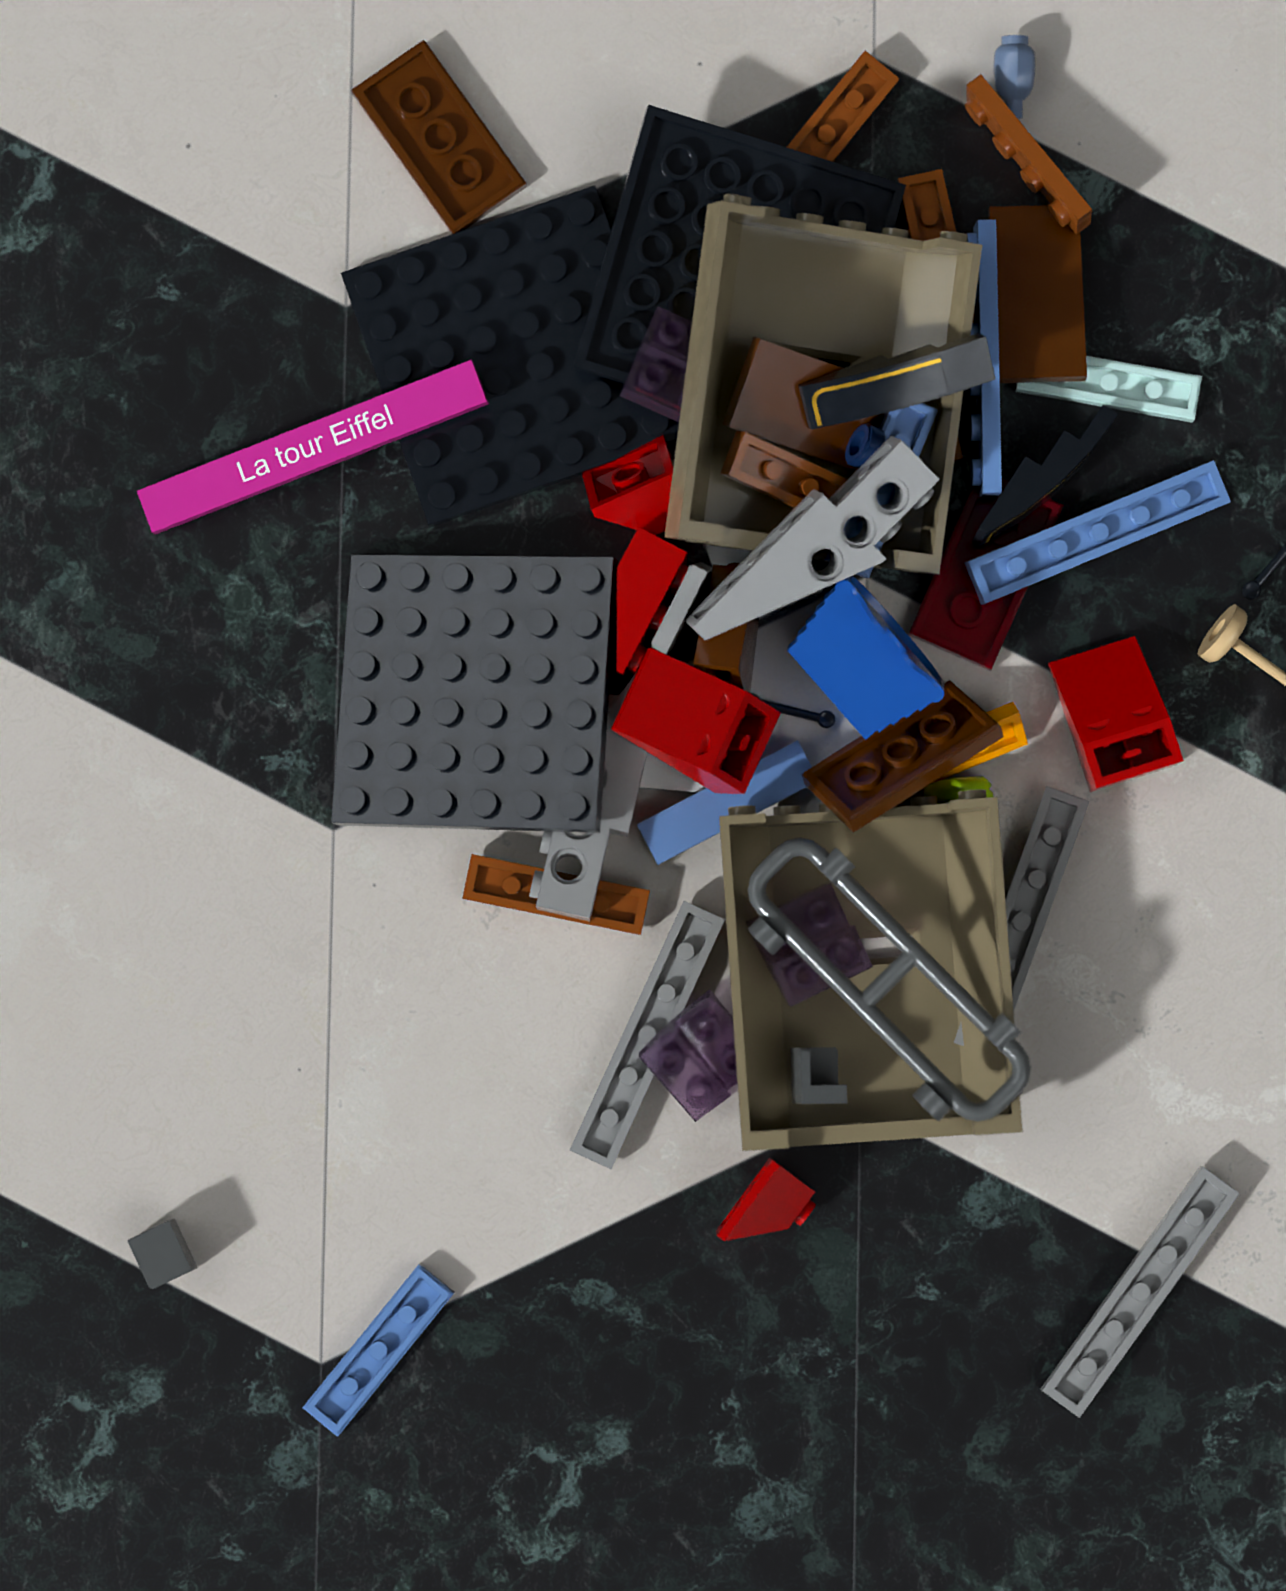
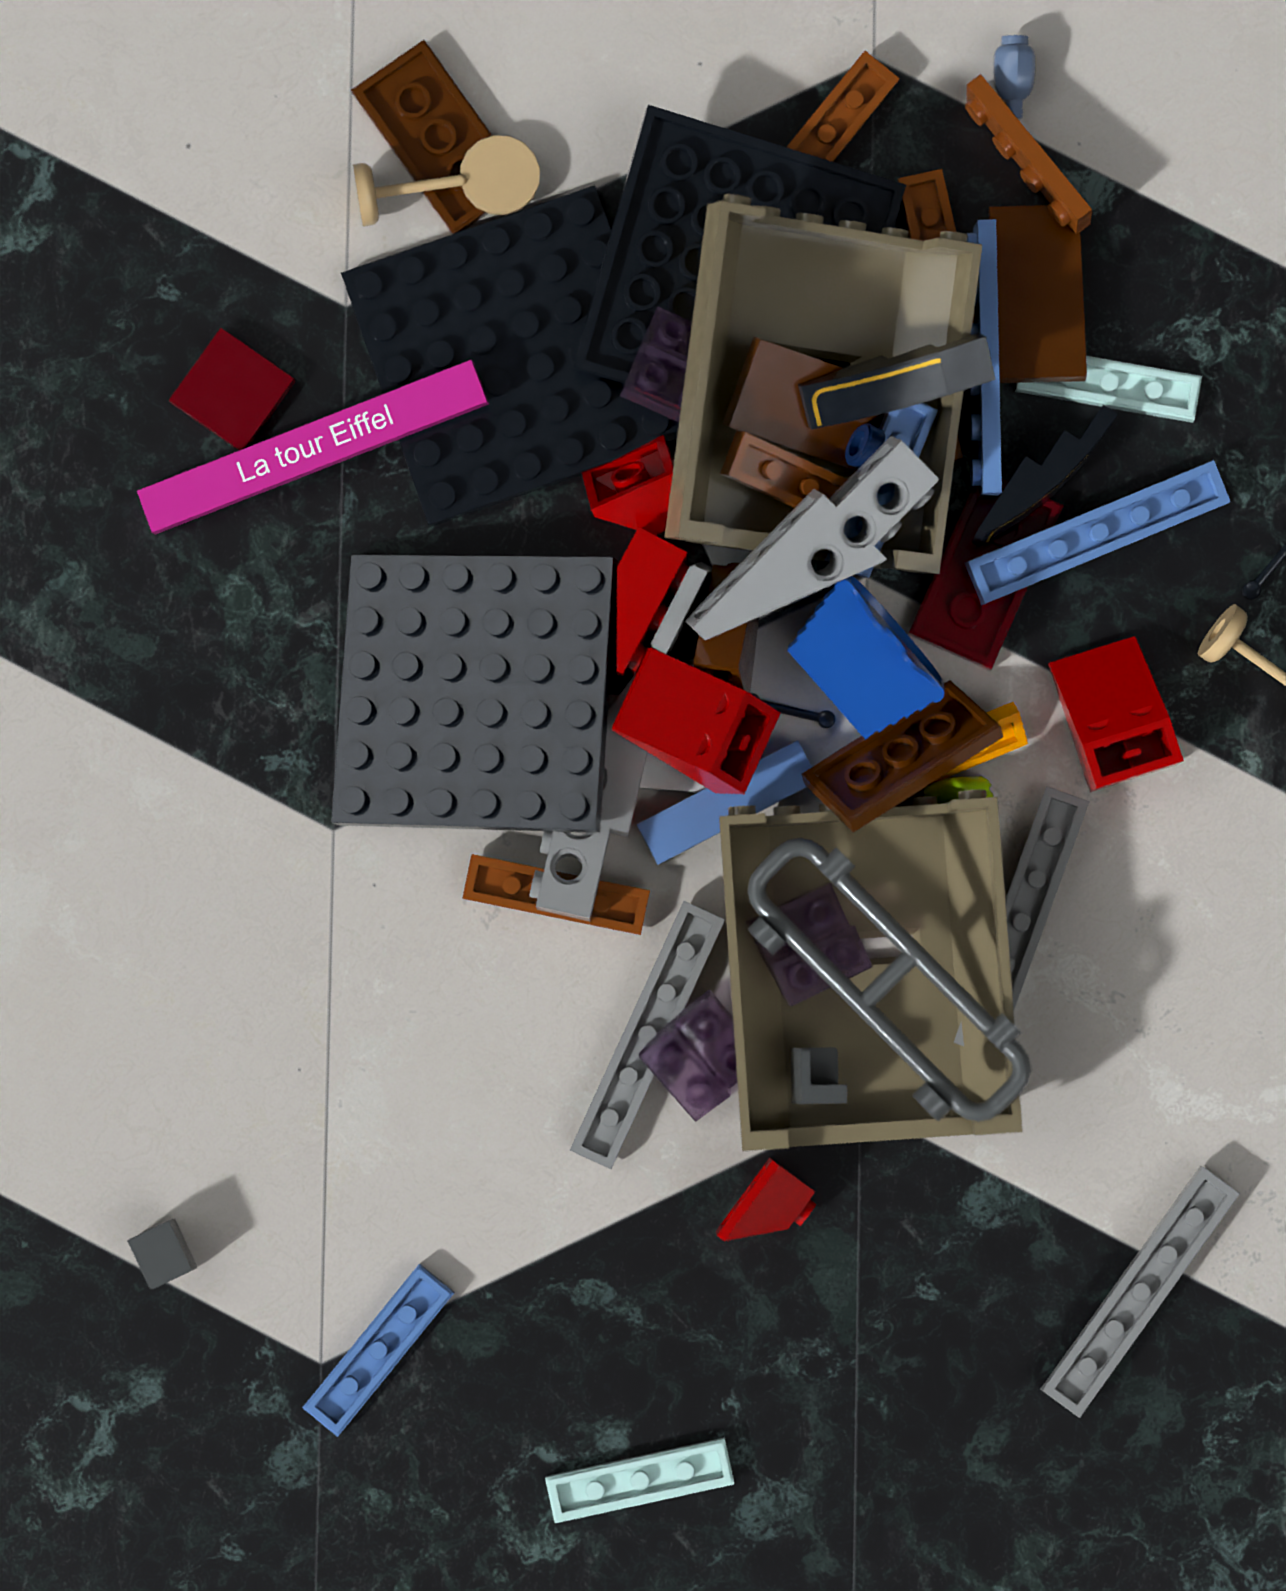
none -> dark red tile [169,328,296,451]
none -> tan piece [353,135,540,227]
none -> light aqua tile [545,1437,735,1523]

